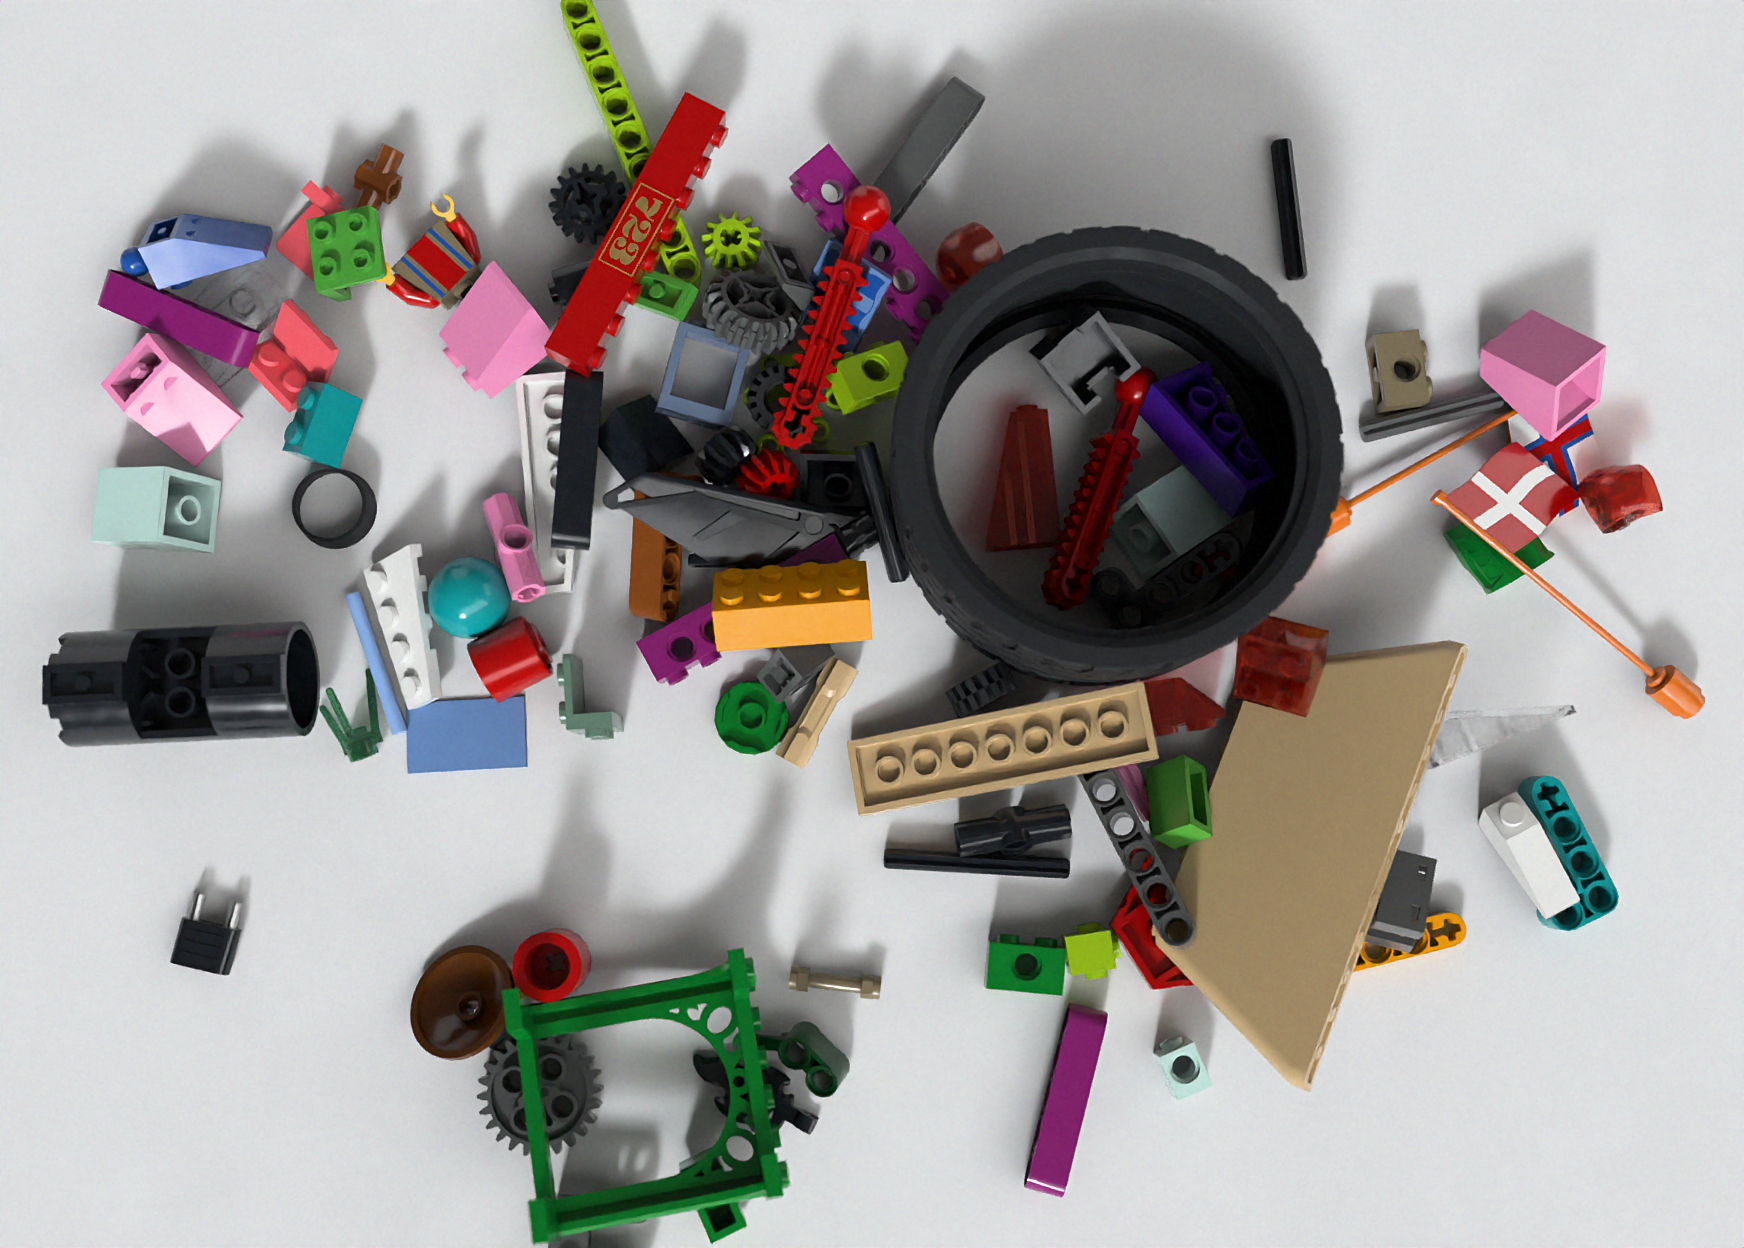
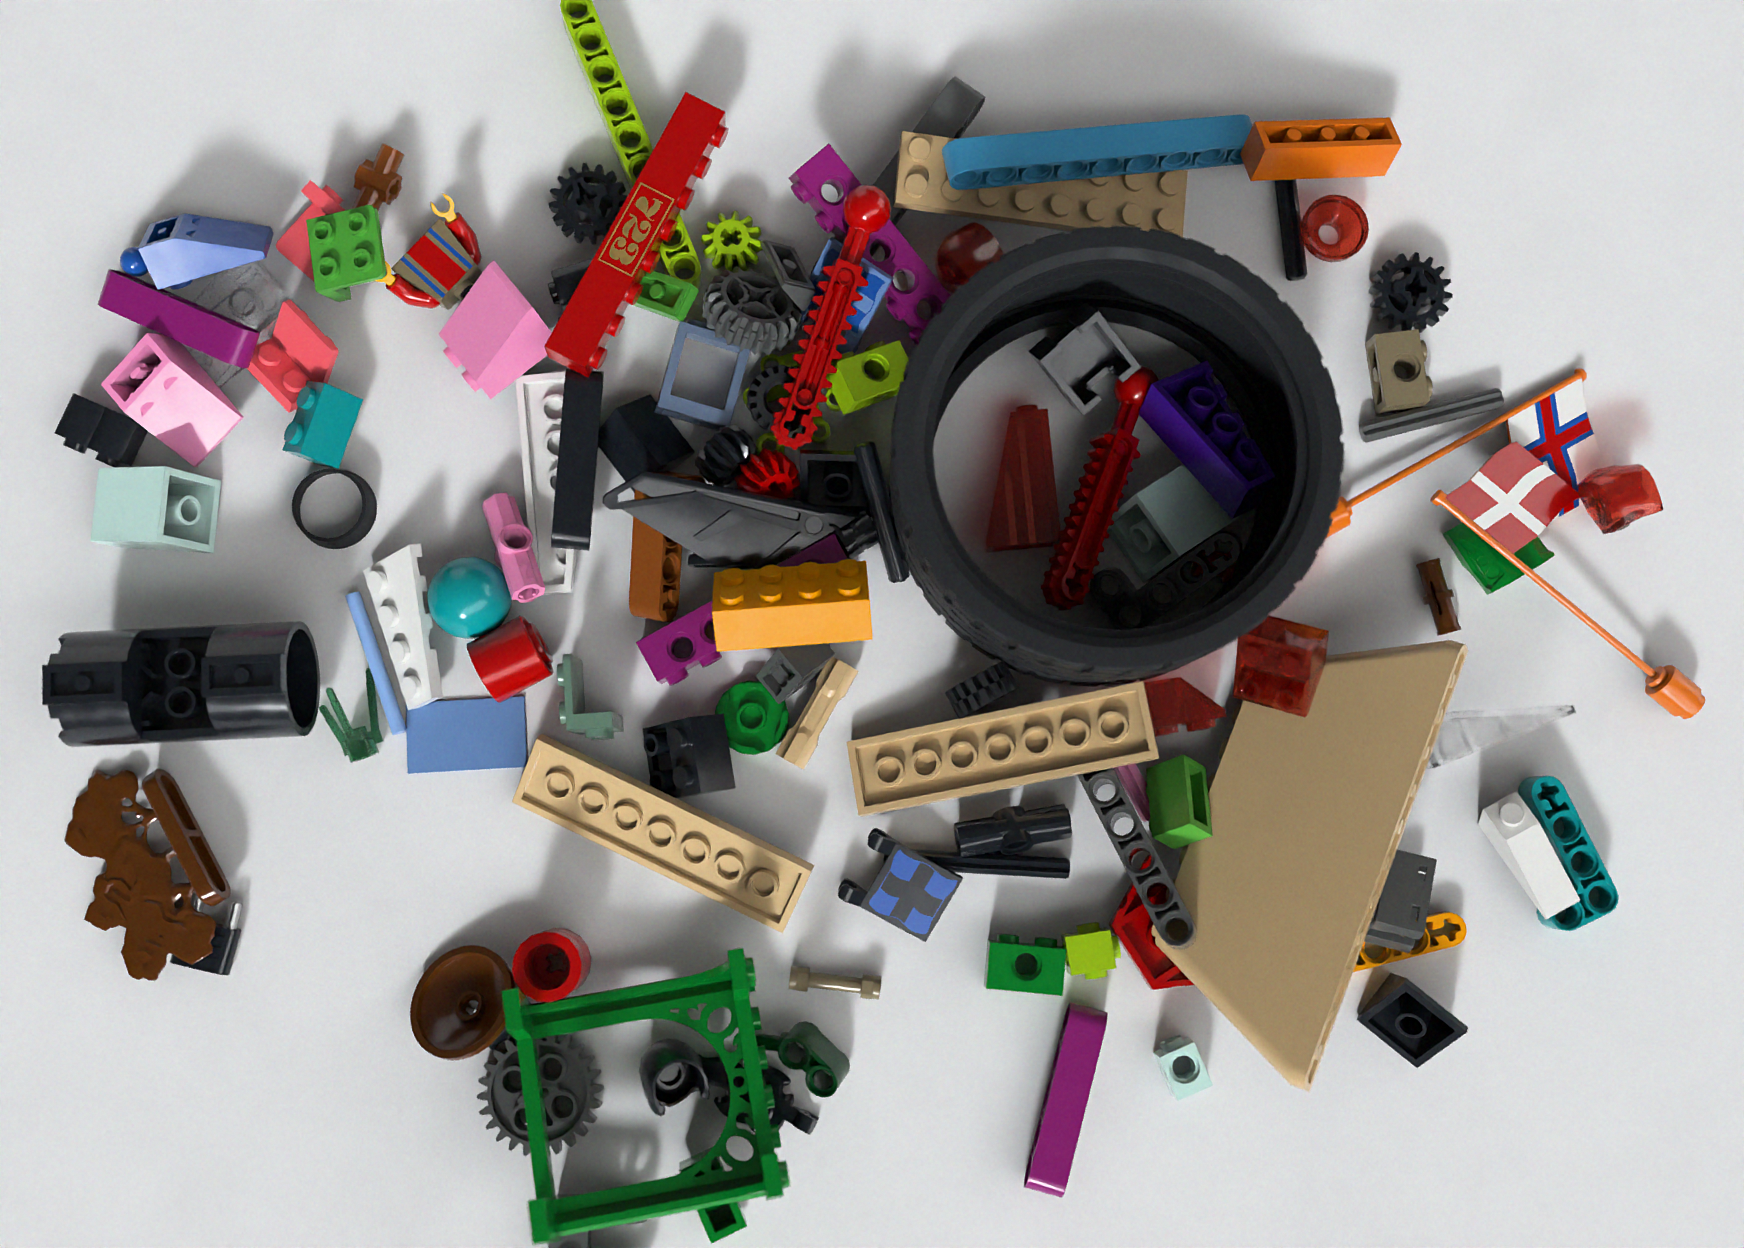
bright pink slope [1480,309,1607,442] -> none
none -> black brick [54,393,148,467]
none -> reddish brown plant [64,769,231,981]
none -> tan plate [512,734,815,933]
none -> black piece [639,1039,710,1116]
none -> black slope [643,713,736,799]
none -> black flag [838,828,963,942]
none -> tan plate [893,131,1188,237]
none -> dark azure beam [942,114,1252,190]
none -> orange brick [1240,117,1402,181]
none -> clear red piece [1300,195,1369,262]
none -> black slope [1357,973,1468,1068]
none -> black gear [1368,252,1453,333]
none -> reddish brown pin [1416,558,1461,636]

